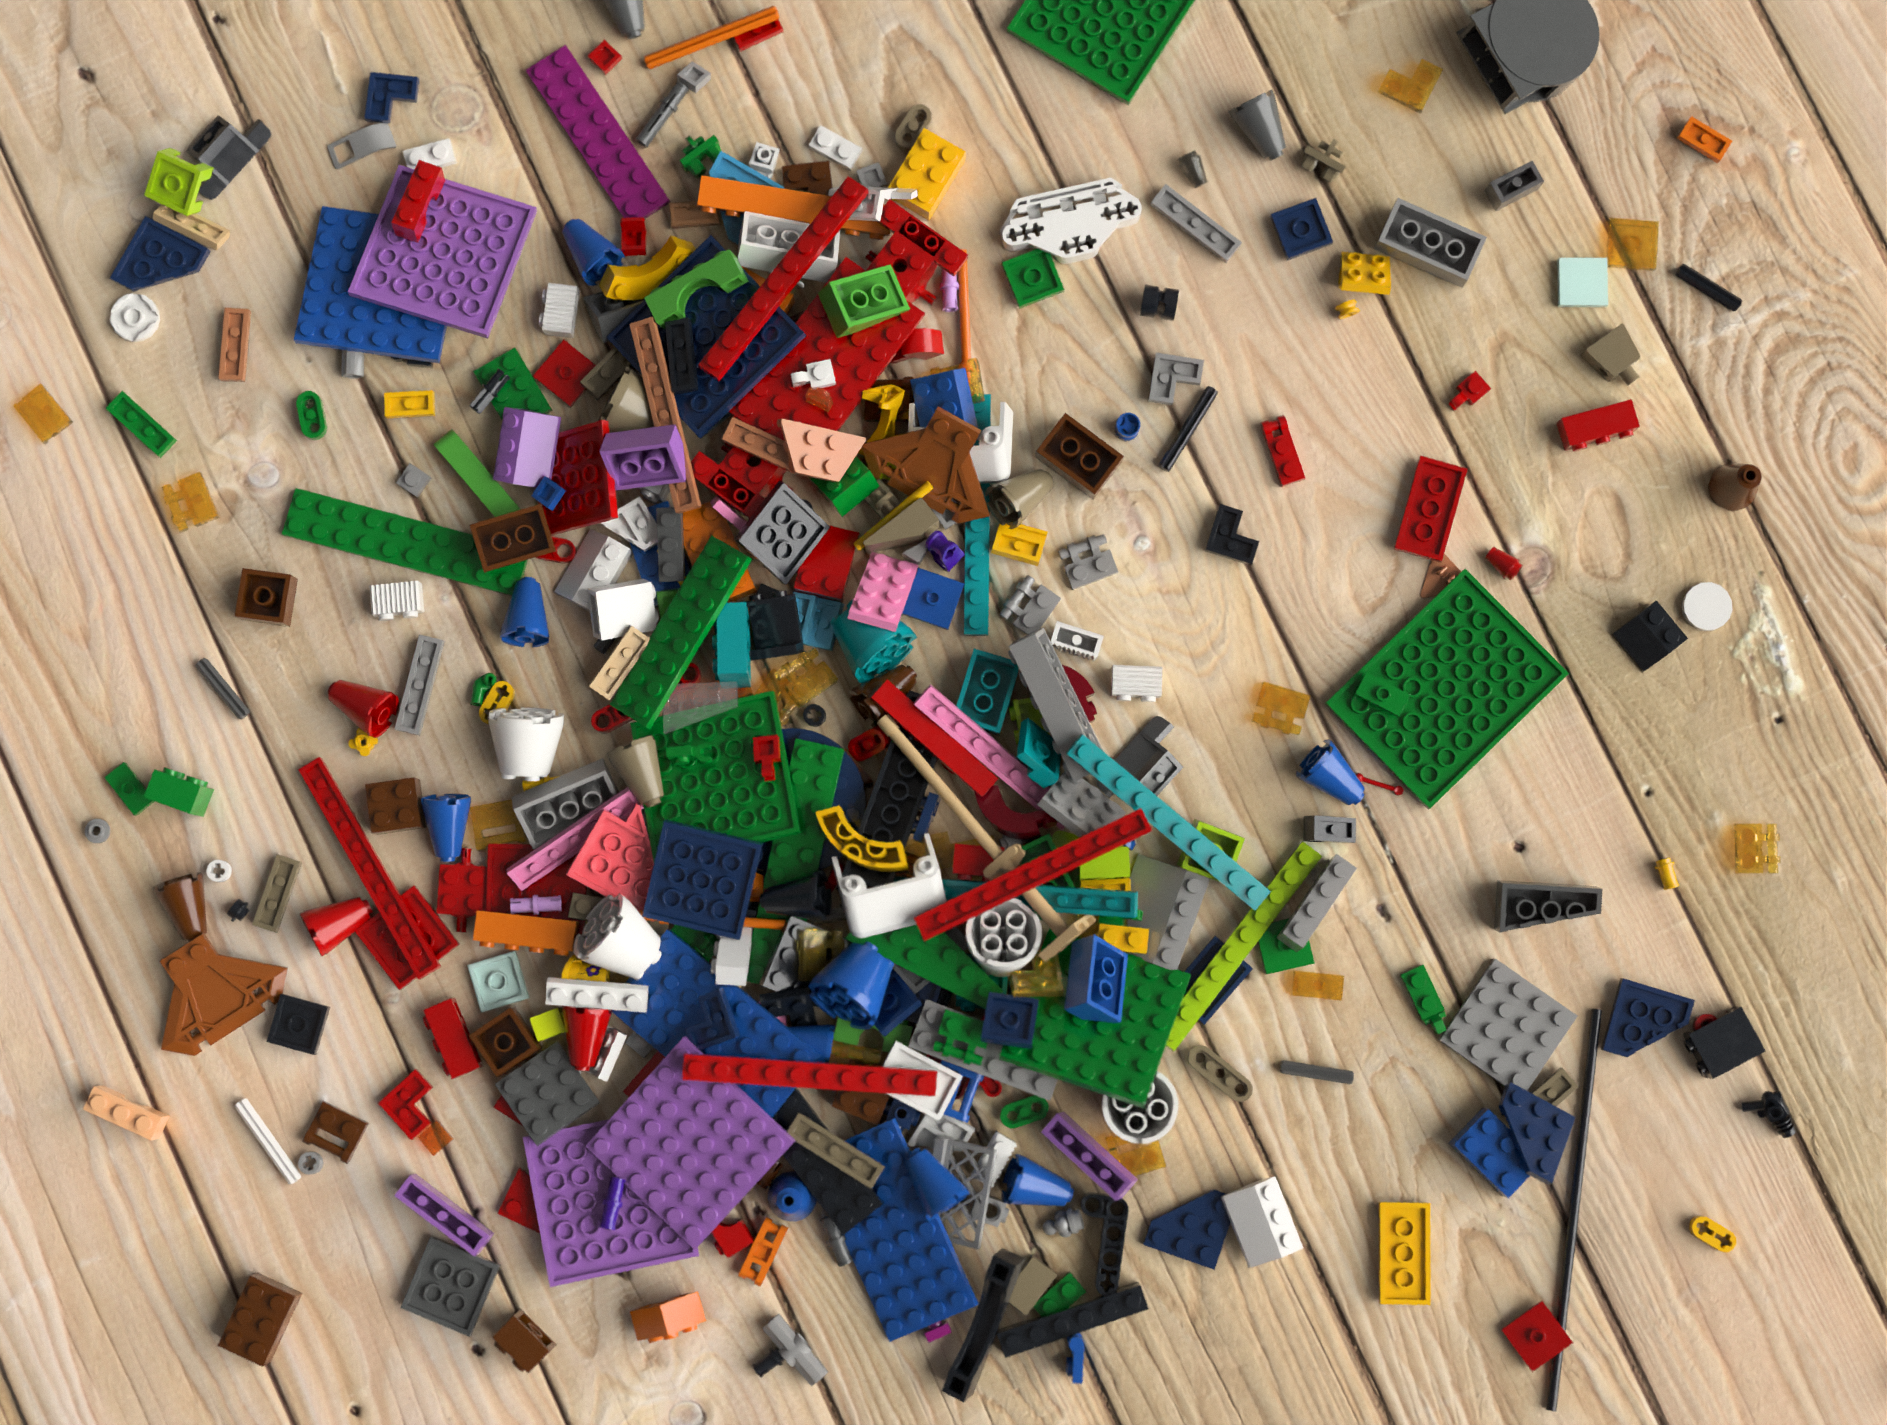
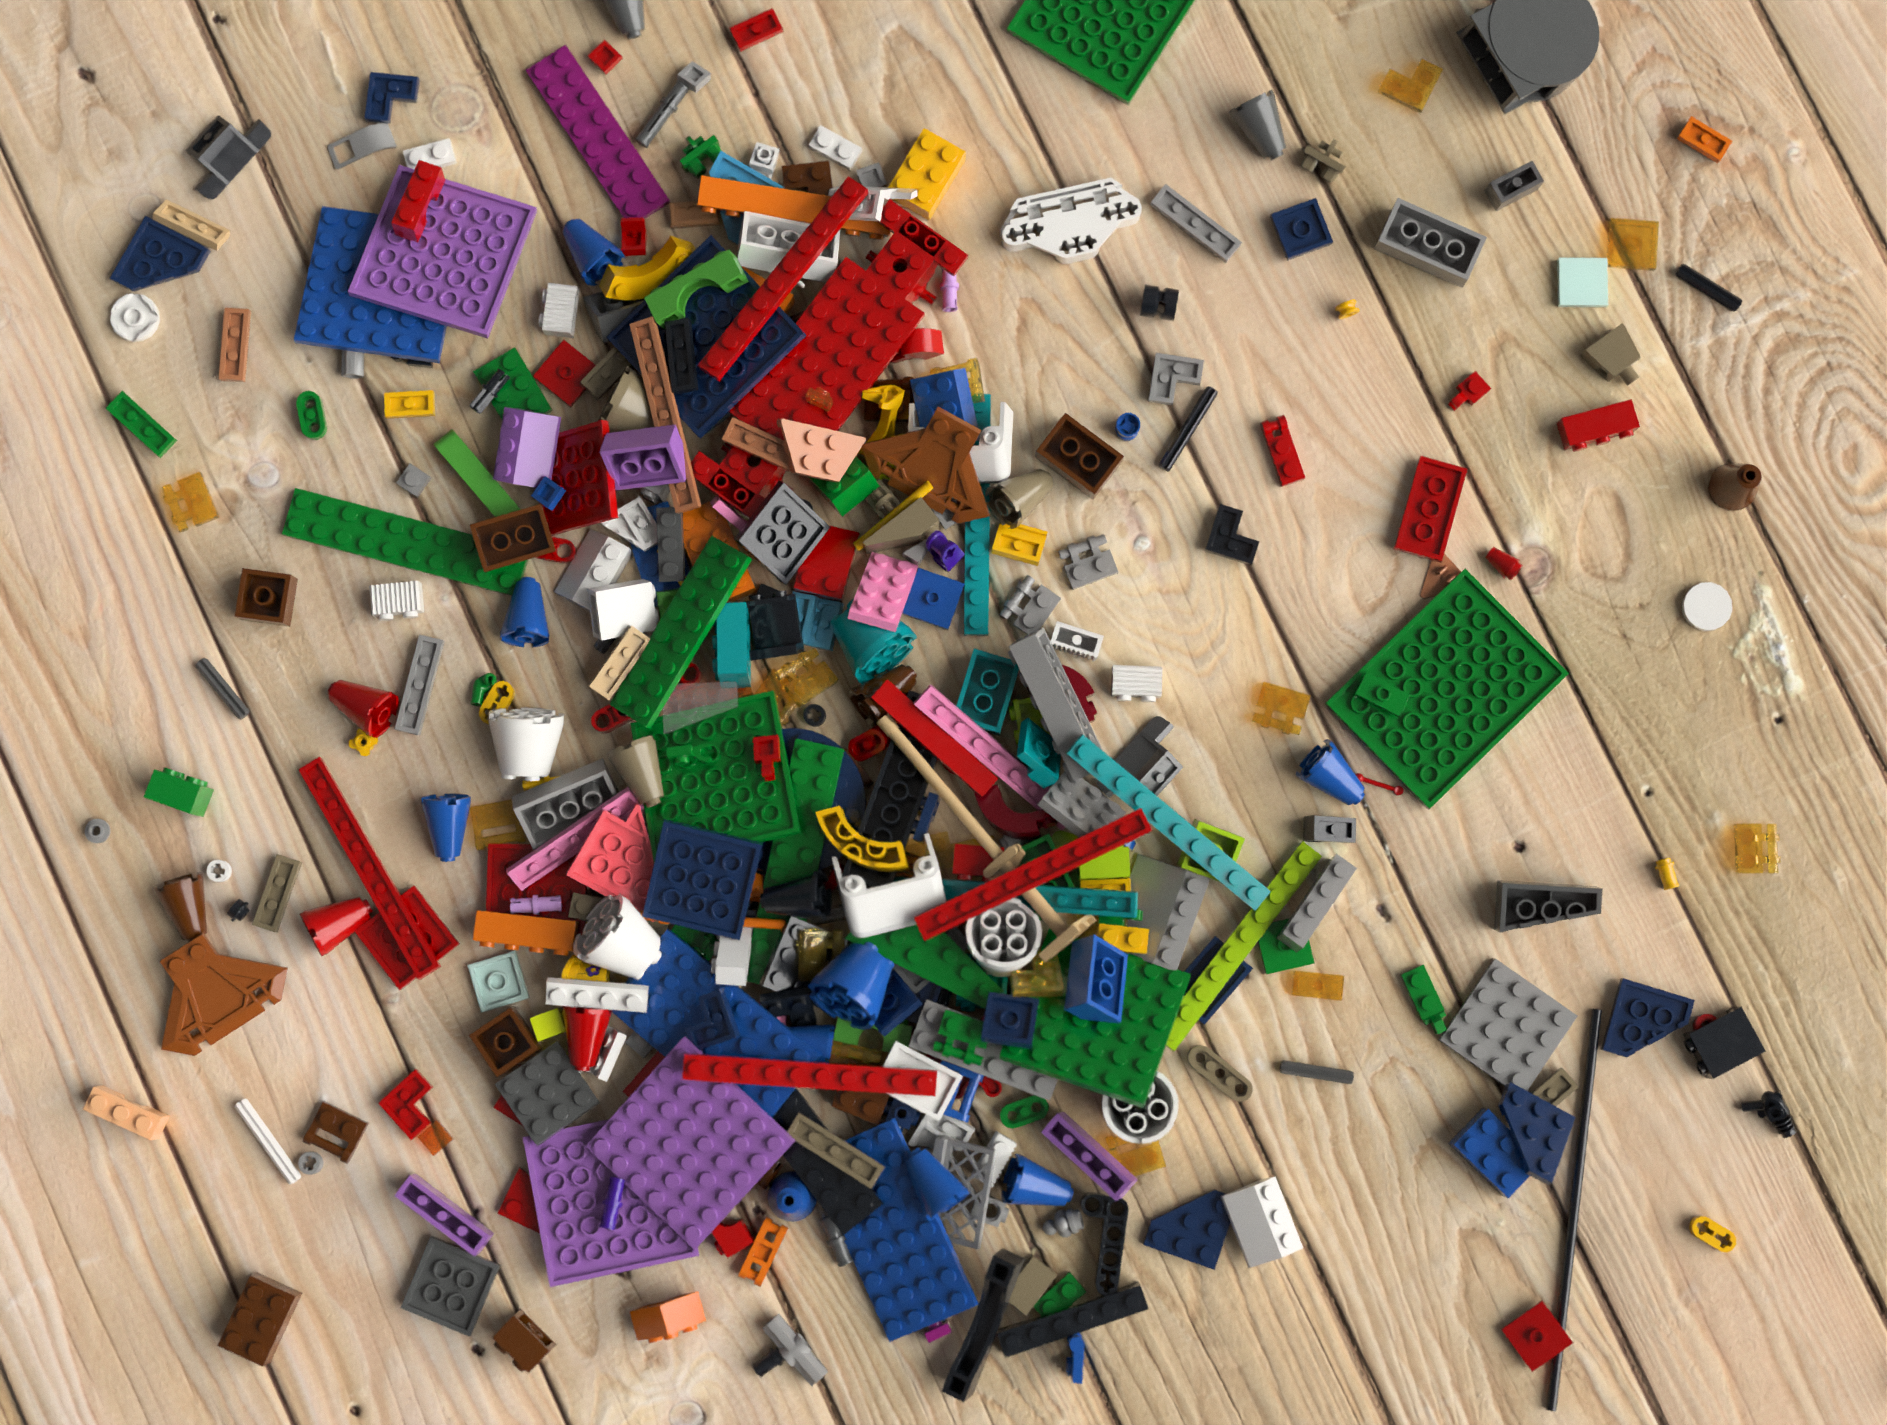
clear yellow plate [13,384,73,444] -> none
green plate [104,762,155,816] -> none
lime panel [144,148,214,216] -> none
black plate [267,994,330,1055] -> none
reddish brown brick [365,777,426,835] -> none
red brick [423,998,484,1079] -> none
red plate [437,848,487,933] -> none
orange axle [644,6,779,69] -> none
white plate [791,359,836,390] -> none
bright green slope [818,264,910,338] -> none
dark tan plate [895,104,932,151] -> none
orange bar [958,249,974,392] -> none
green plate [1002,249,1064,309] -> none
clear smoke cone [1178,150,1208,188] -> none
yellow plate [1338,252,1391,295] -> none
yellow plate [1379,1202,1431,1305] -> none
black slope [1612,600,1688,672] -> none

